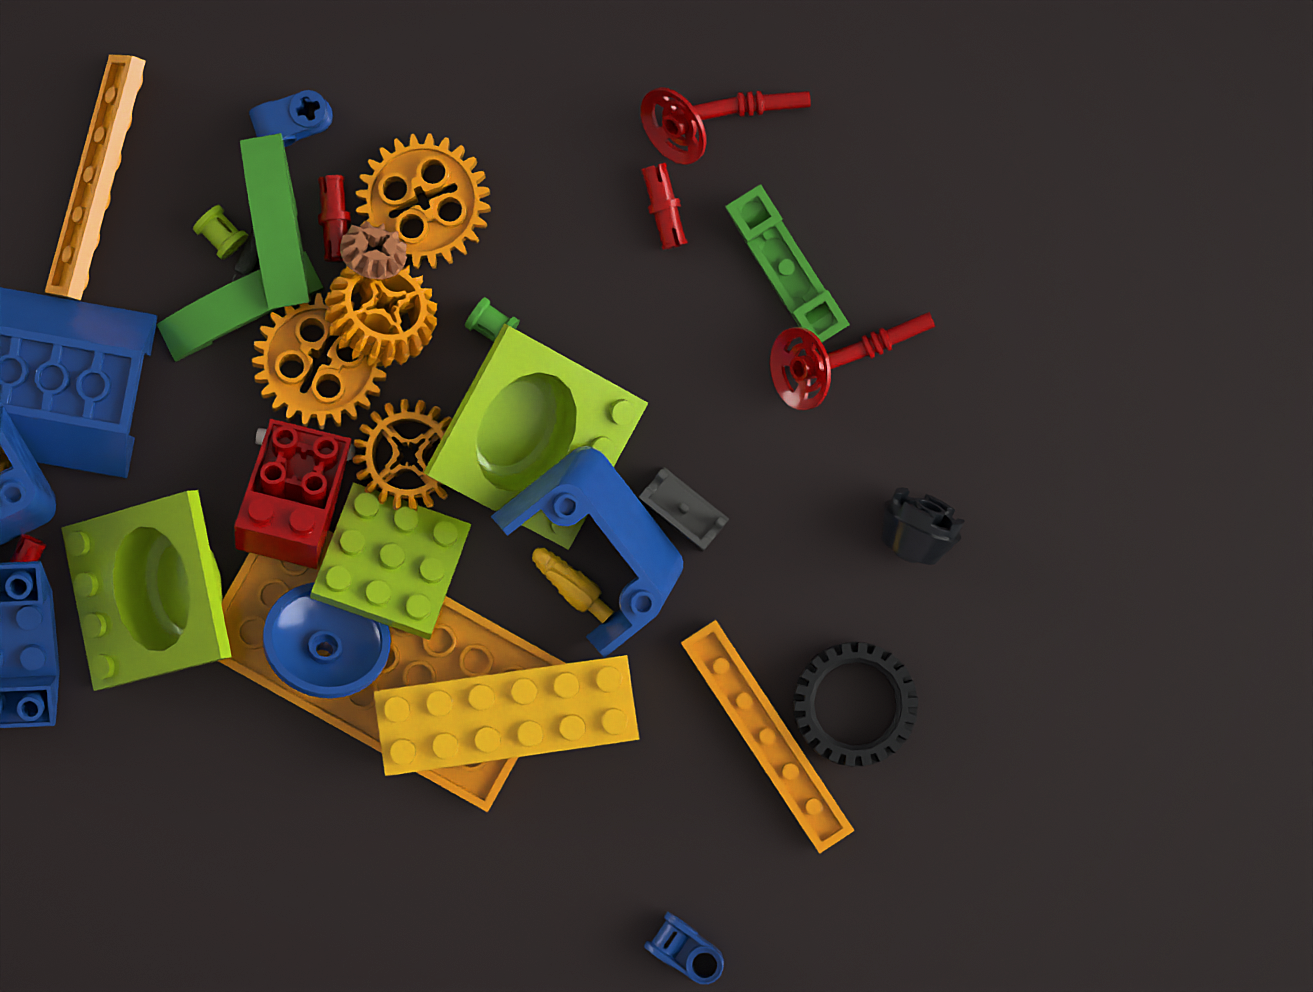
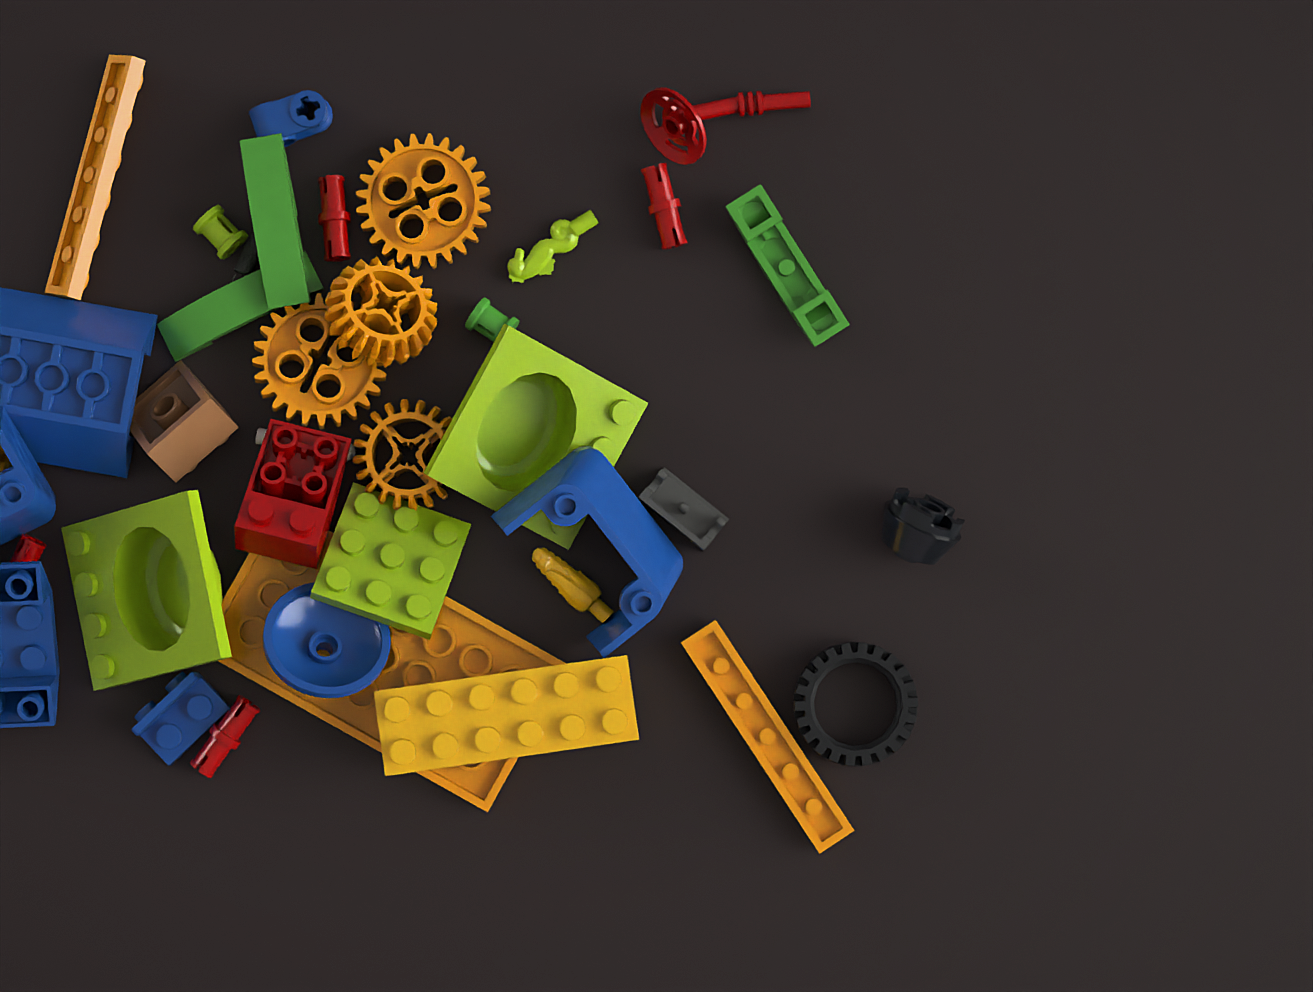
nougat gear [340,220,407,279] -> none
blue piece [643,911,724,984] -> none
red dish [770,312,936,410] -> none
none -> medium nougat slope [130,360,239,482]
none -> blue bracket [131,672,231,766]
none -> red pin [190,695,261,778]
none -> lime animal [507,210,599,283]

